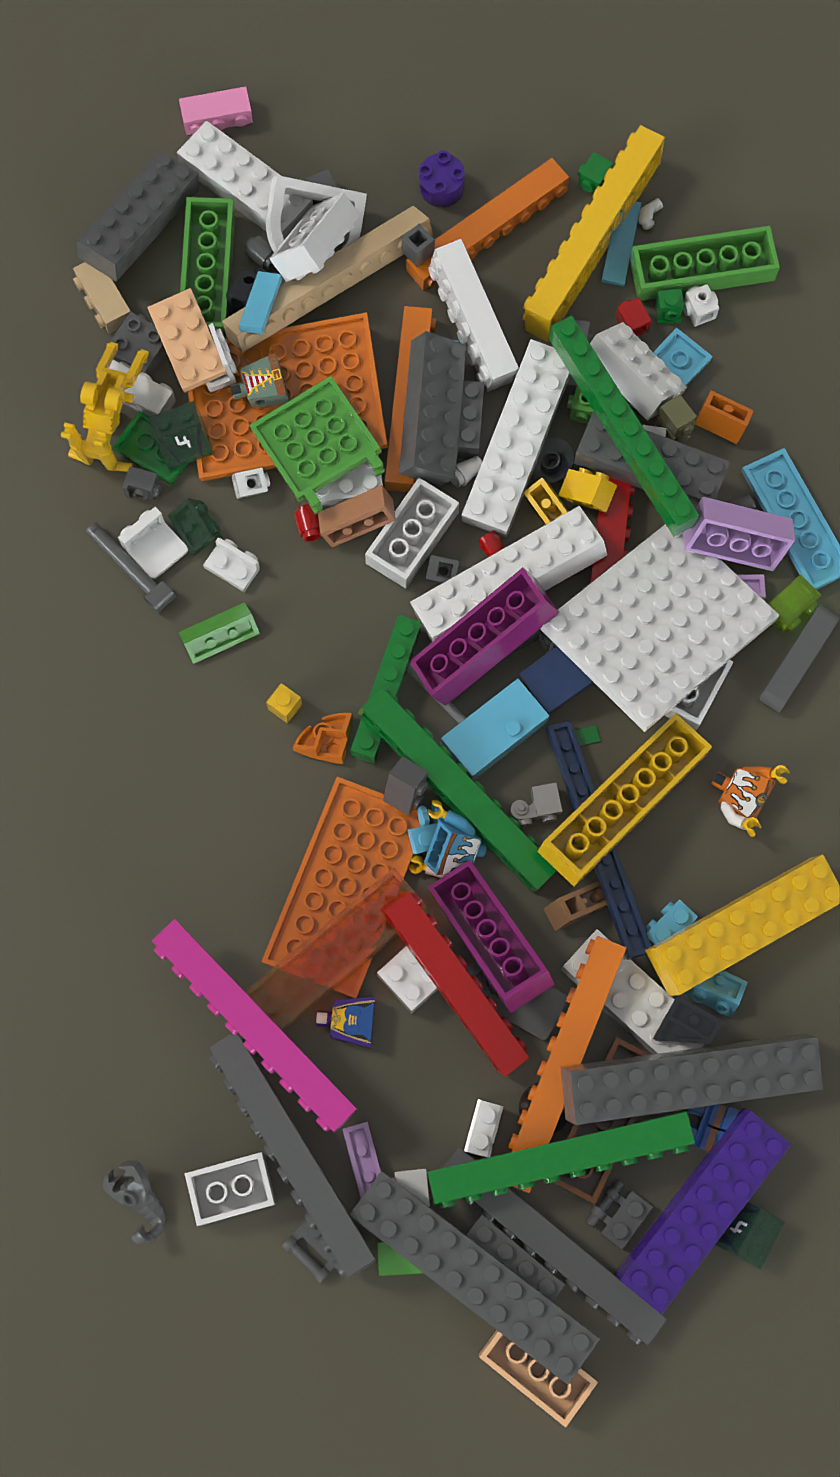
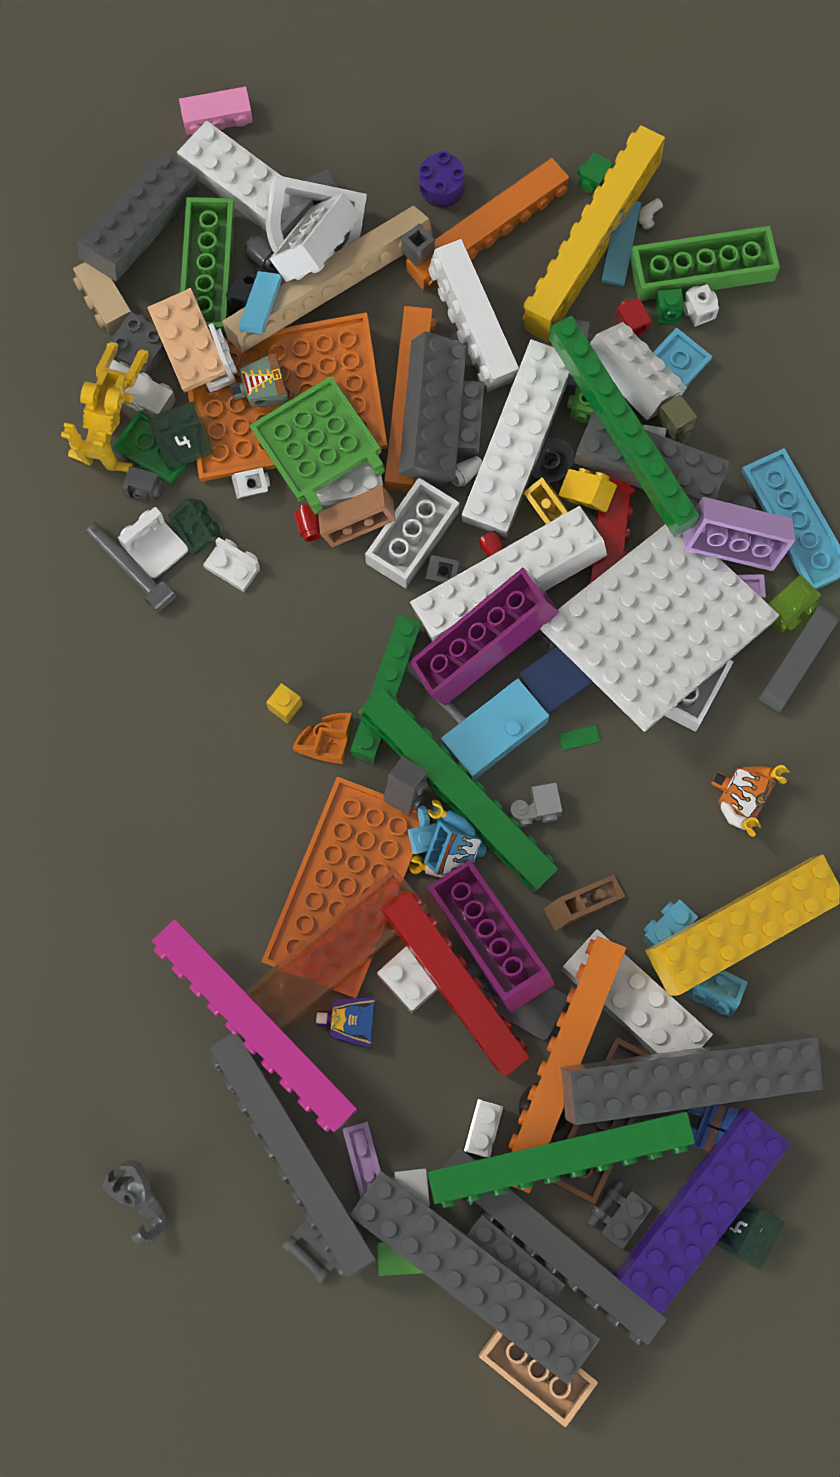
bright green panel [179,603,260,664] -> none
white brick [185,1152,277,1226] -> none
yellow brick [537,713,712,887] -> none
dark blue plate [545,721,651,960] -> none
black wing [653,995,724,1044] -> none
orange brick [694,390,754,444] -> none

